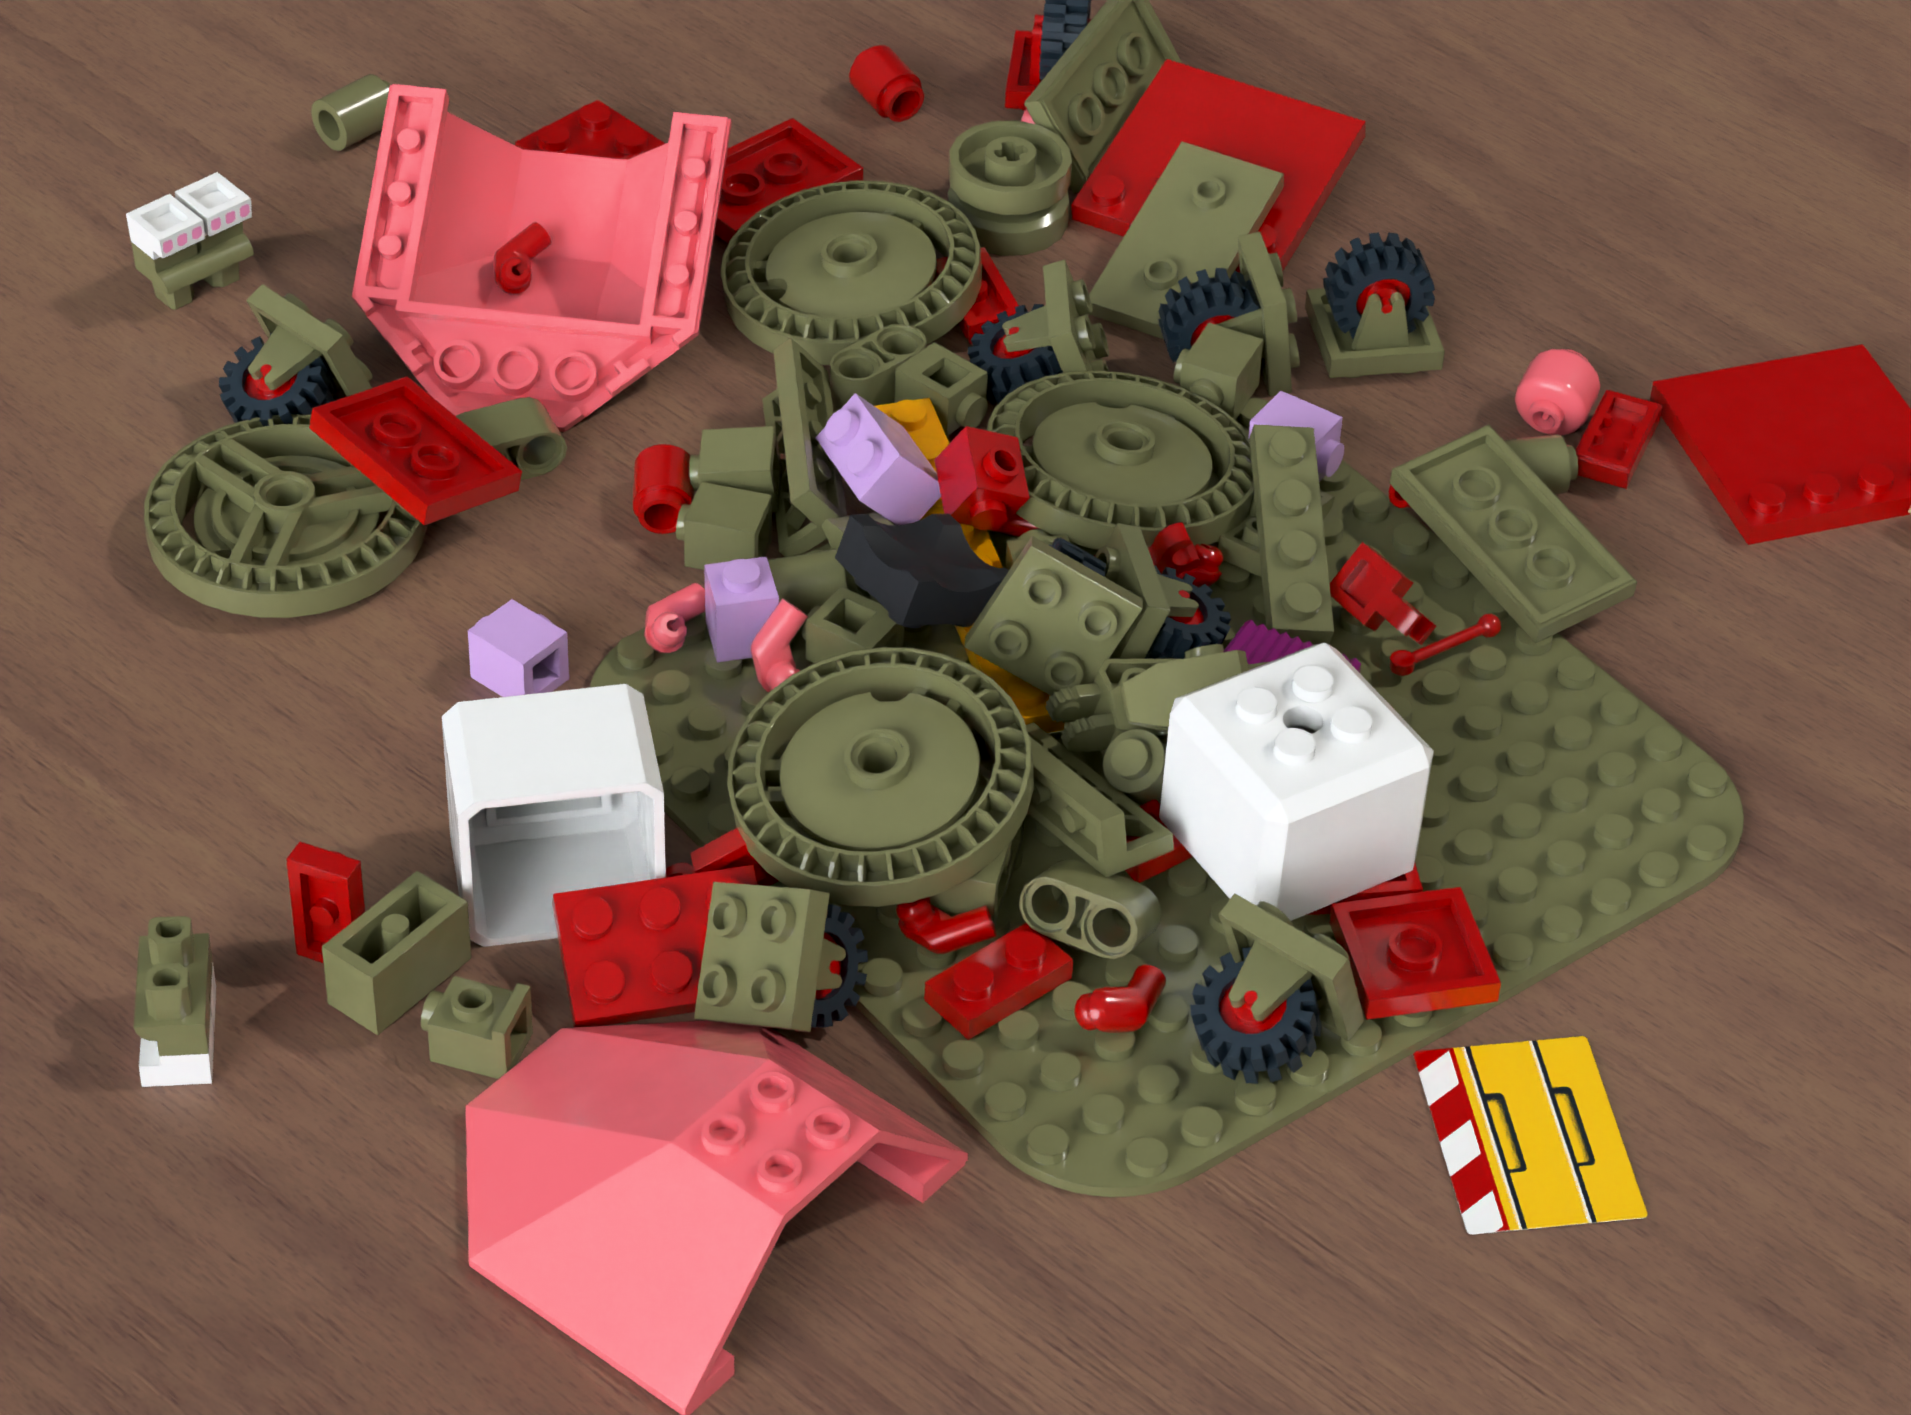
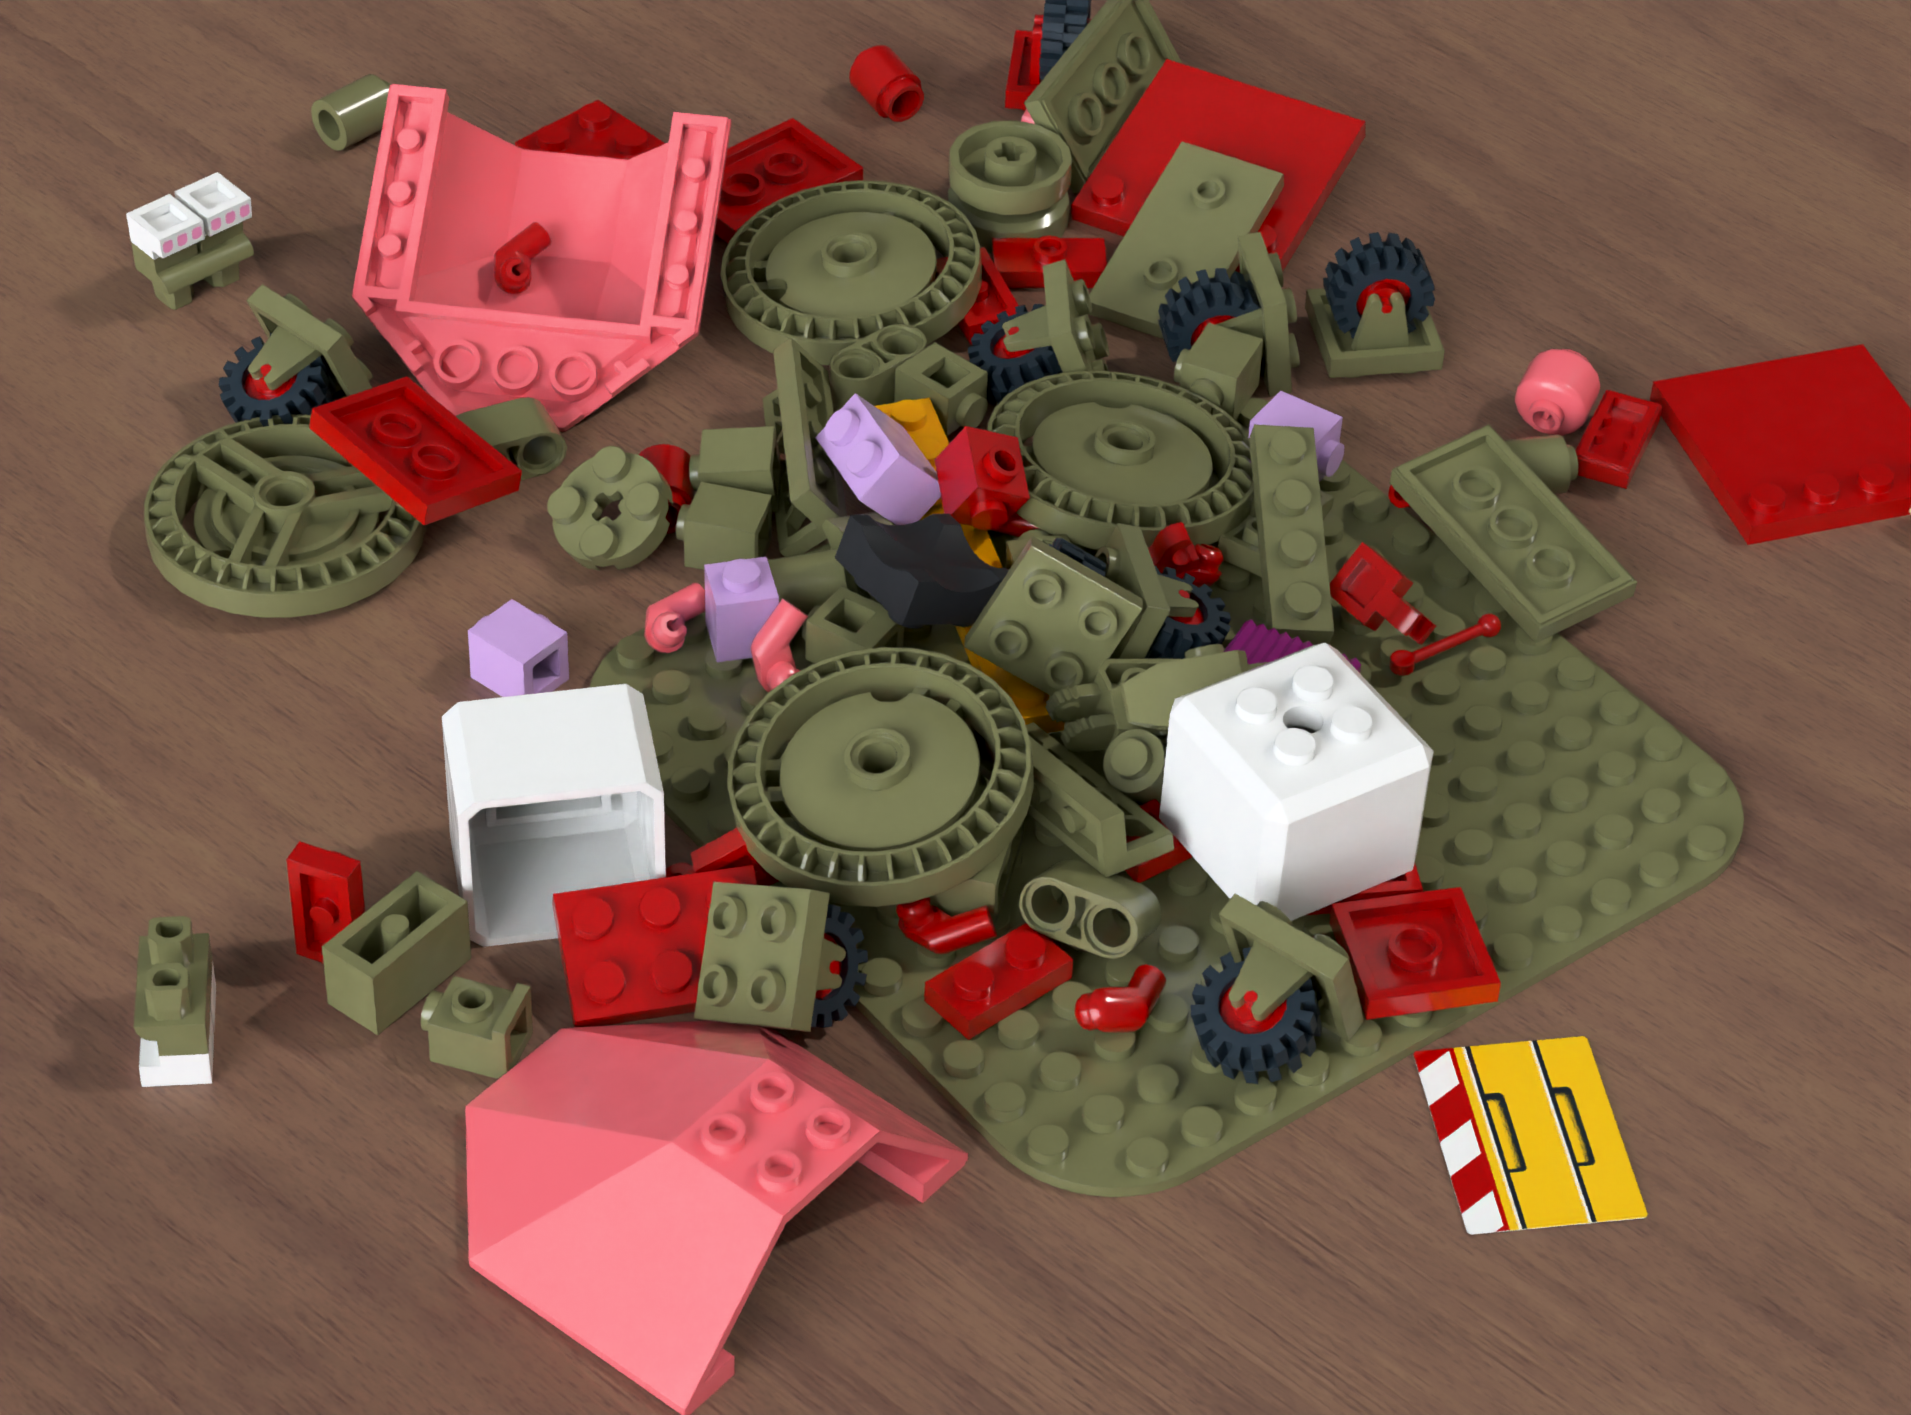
none -> olive plate [547,446,673,571]
none -> red plate [992,235,1107,288]

